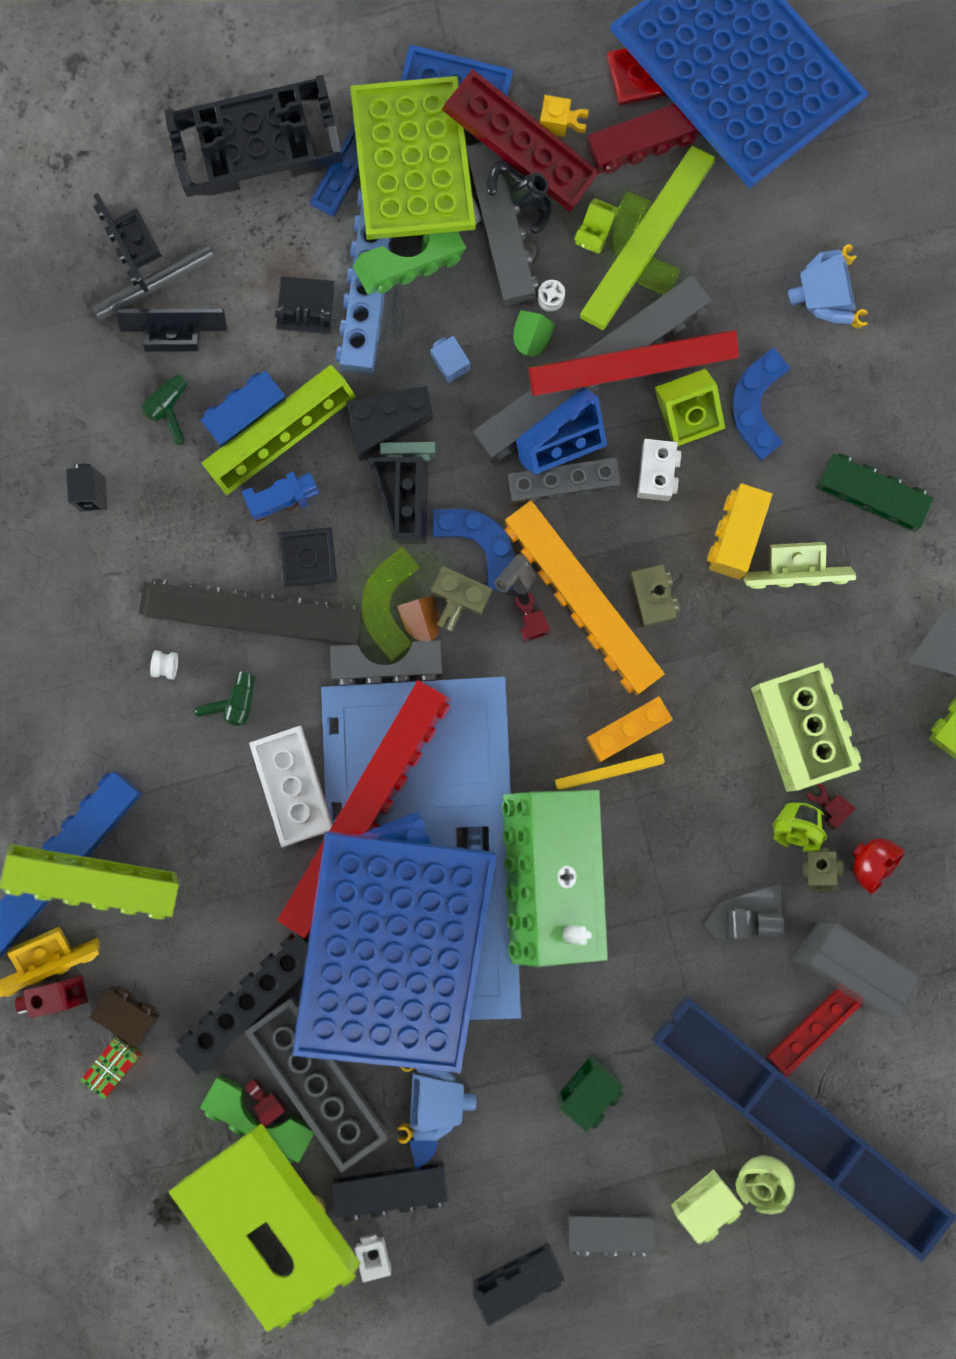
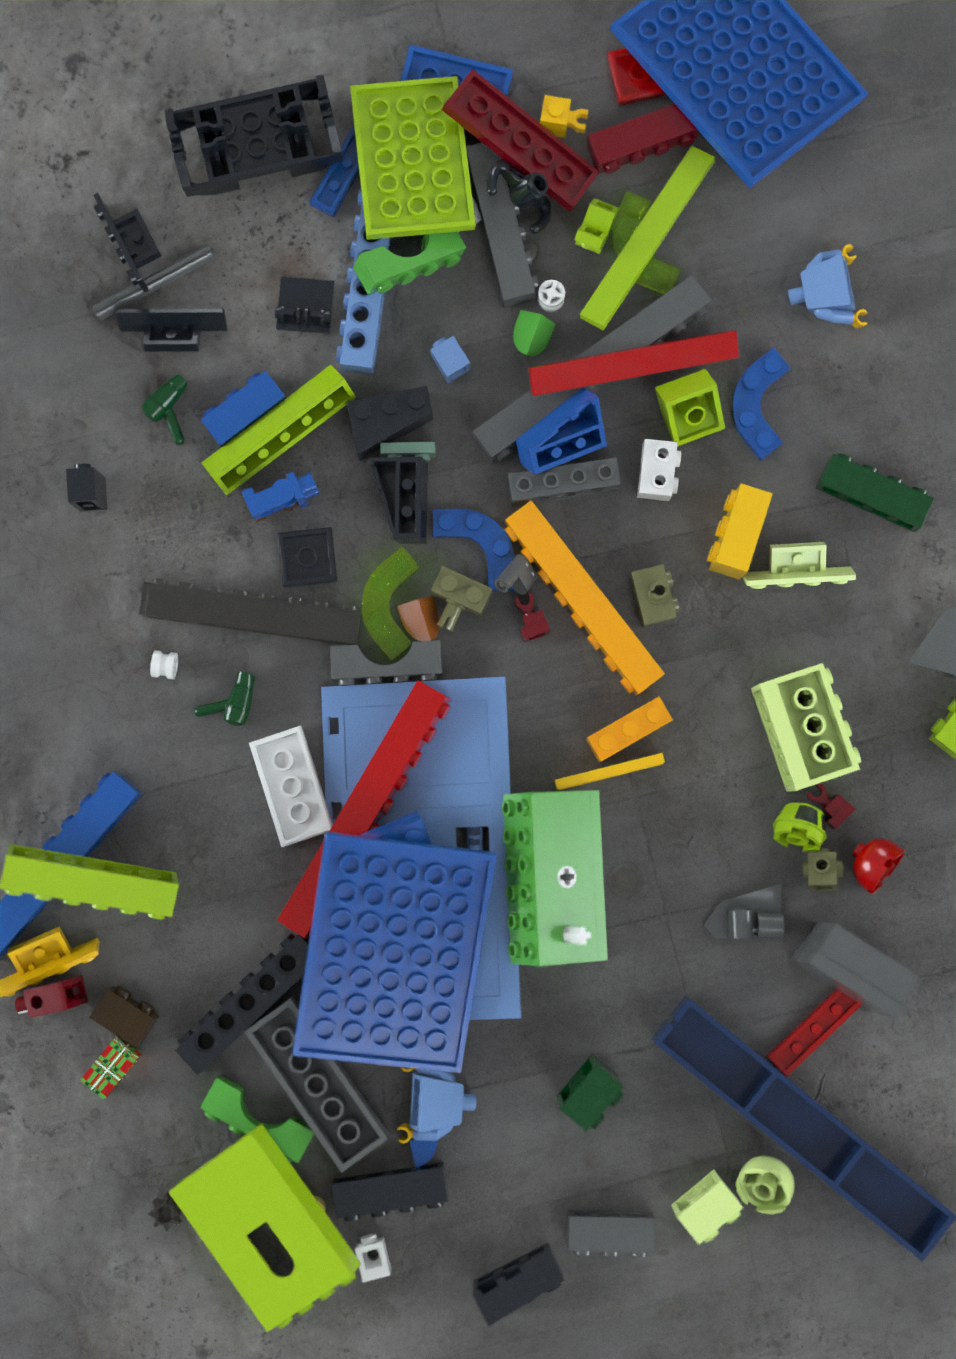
dark red piece [244,1078,289,1127] -> none

